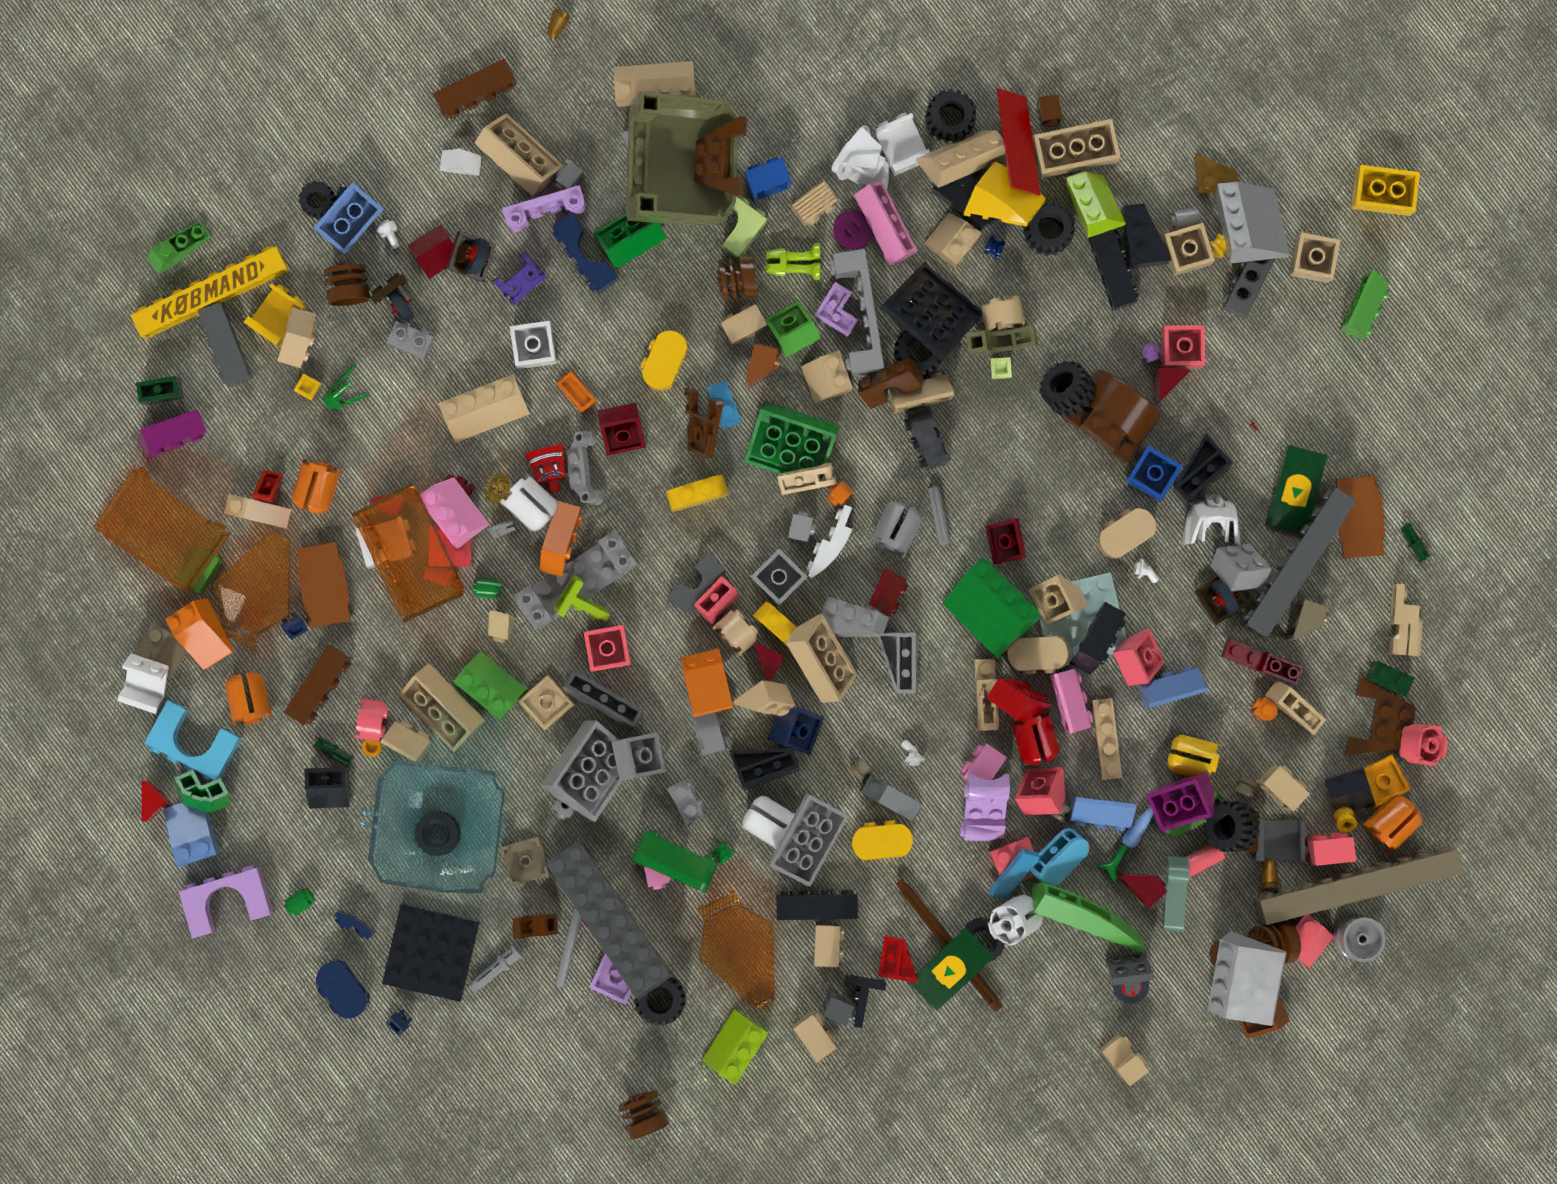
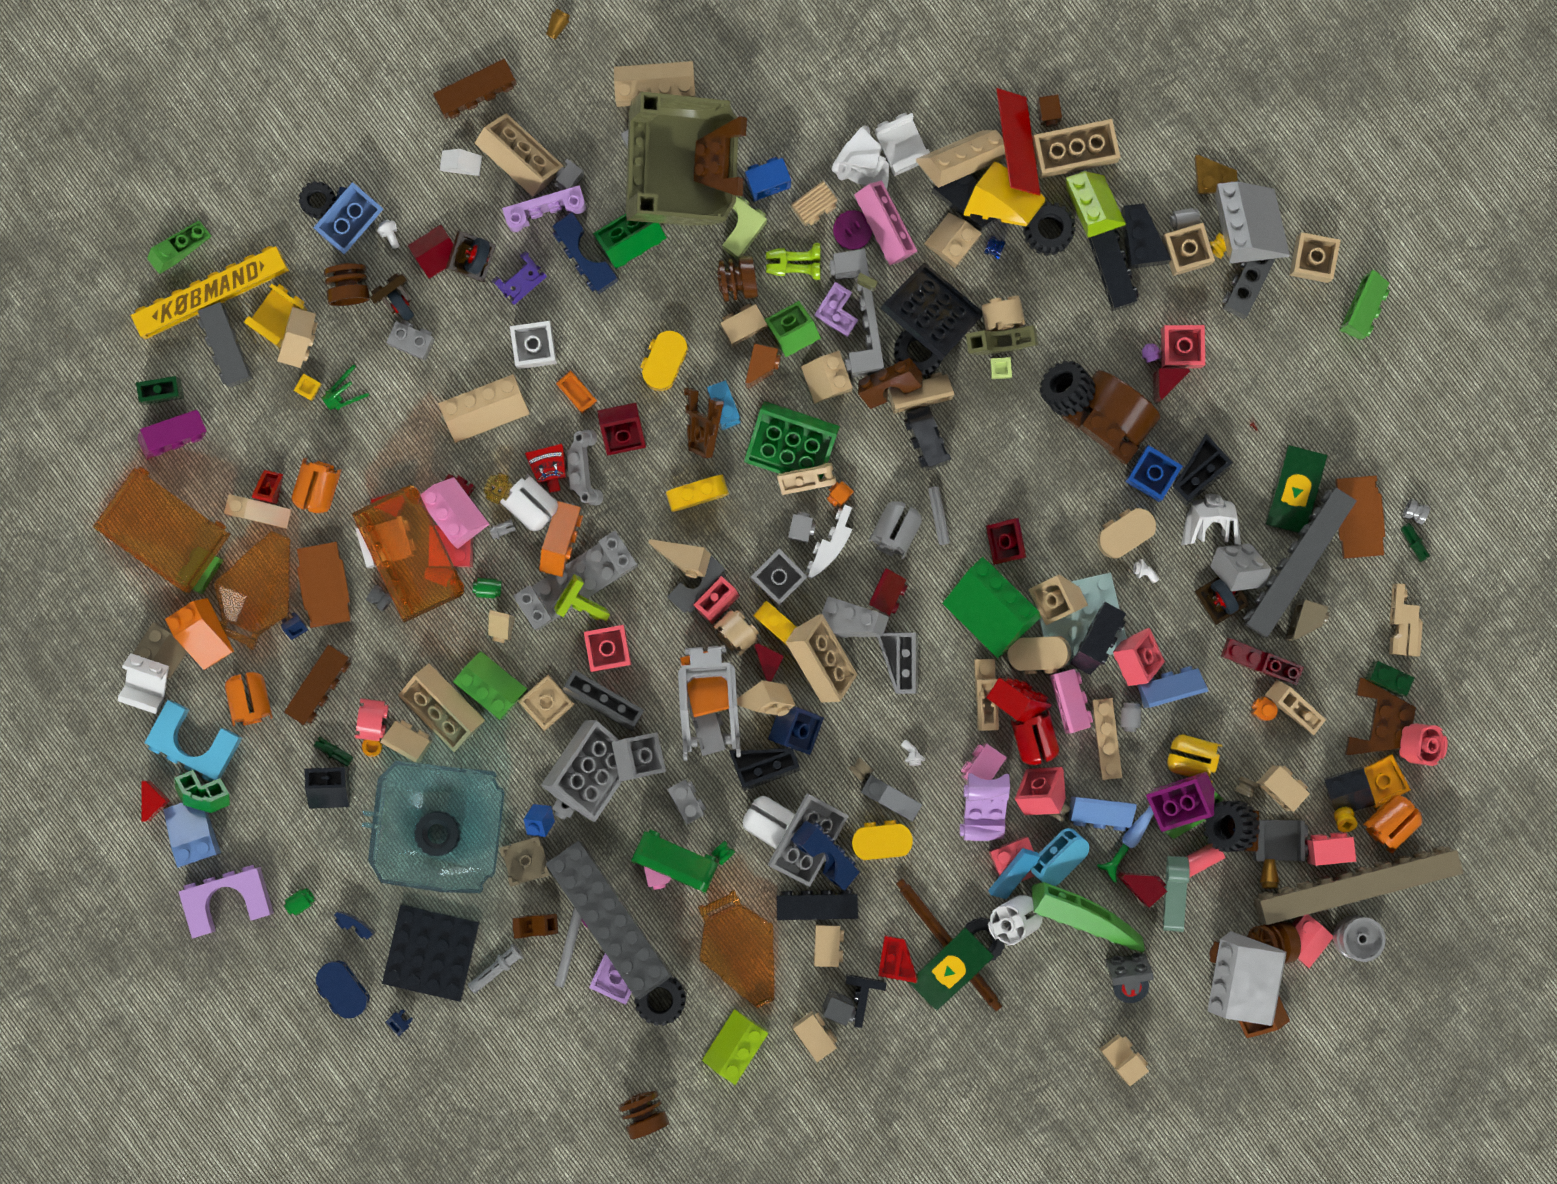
black tyre [925,89,976,143] -> none
yellow brick [1351,165,1420,216] -> none
none -> dark grey wheel [366,584,394,612]
none -> blue brick [523,804,555,837]
none -> tan slope [649,539,711,578]
none -> light grey piece [678,645,741,761]
none -> dark blue arch [791,821,860,891]
none -> olive tile [856,273,878,291]
none -> light grey brick [1120,703,1142,732]
none -> light grey wheel [1403,499,1430,525]

